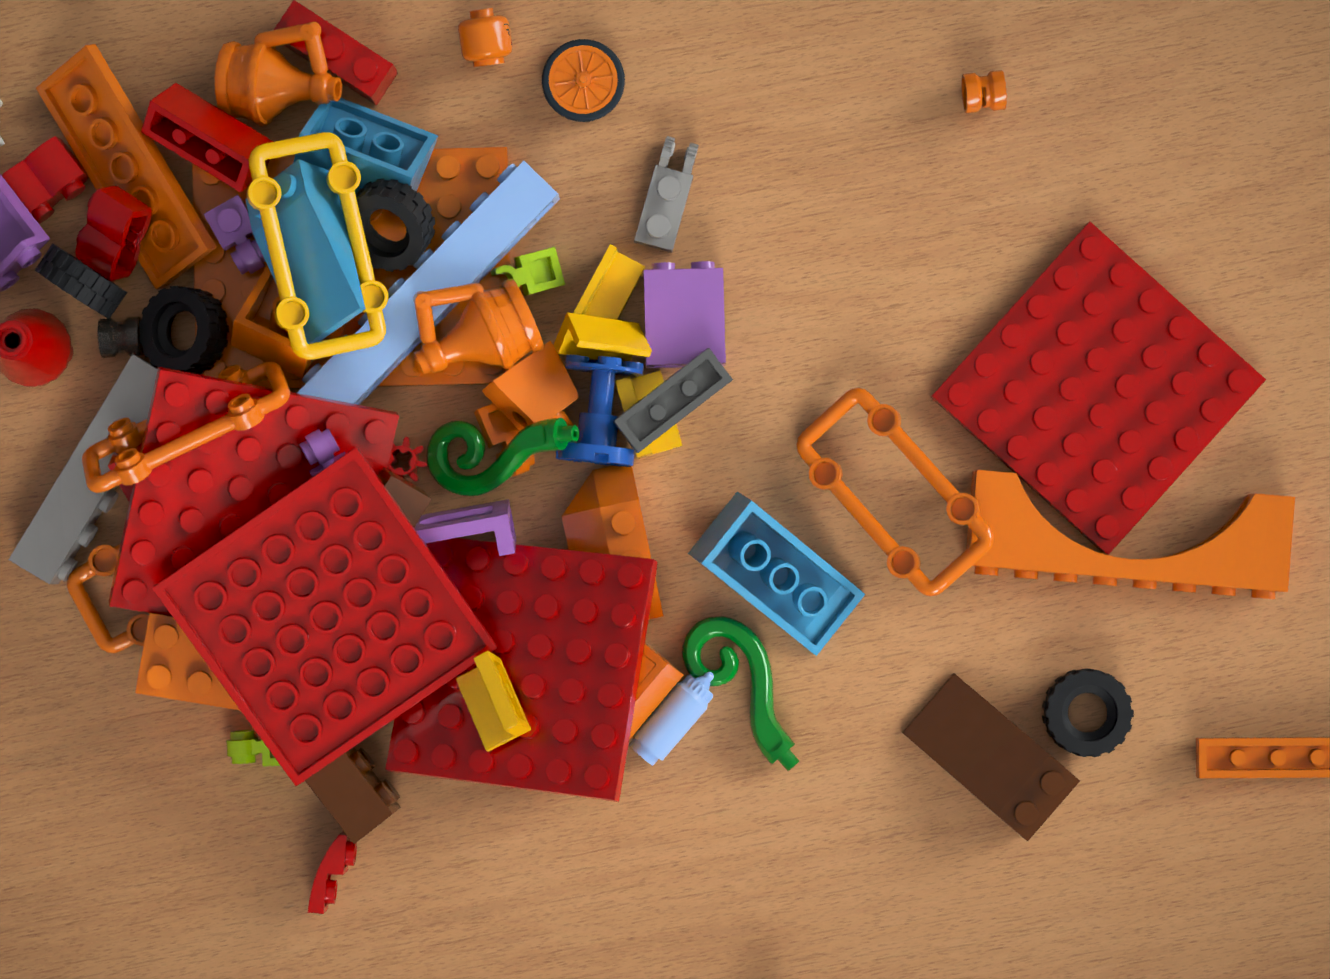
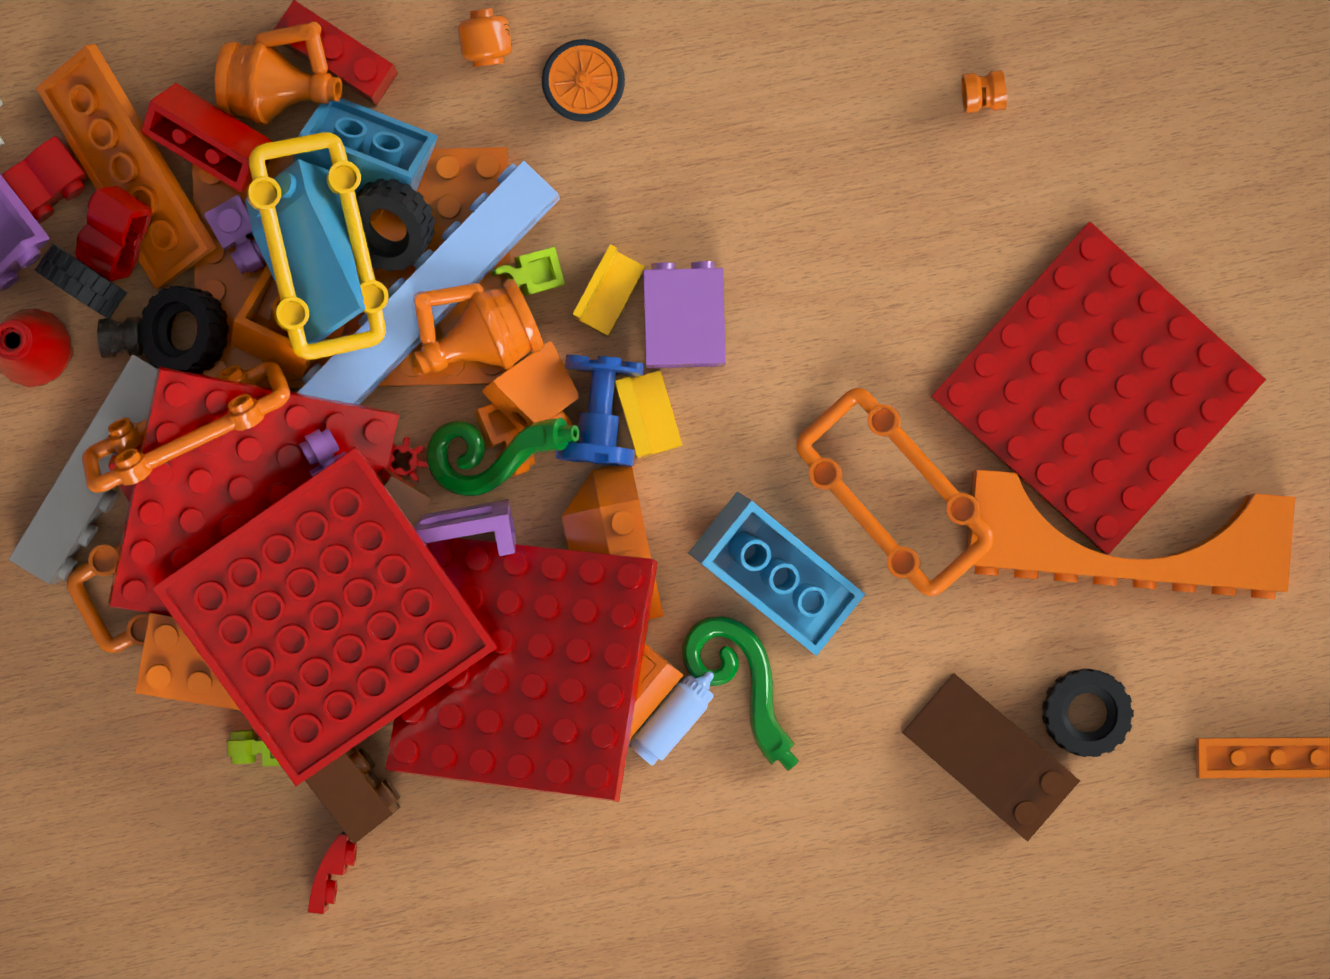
yellow panel [456,651,531,752] -> none
yellow panel [554,312,652,361] -> none
dark grey plate [613,348,733,453] -> none
light grey hinge [634,136,699,253] -> none

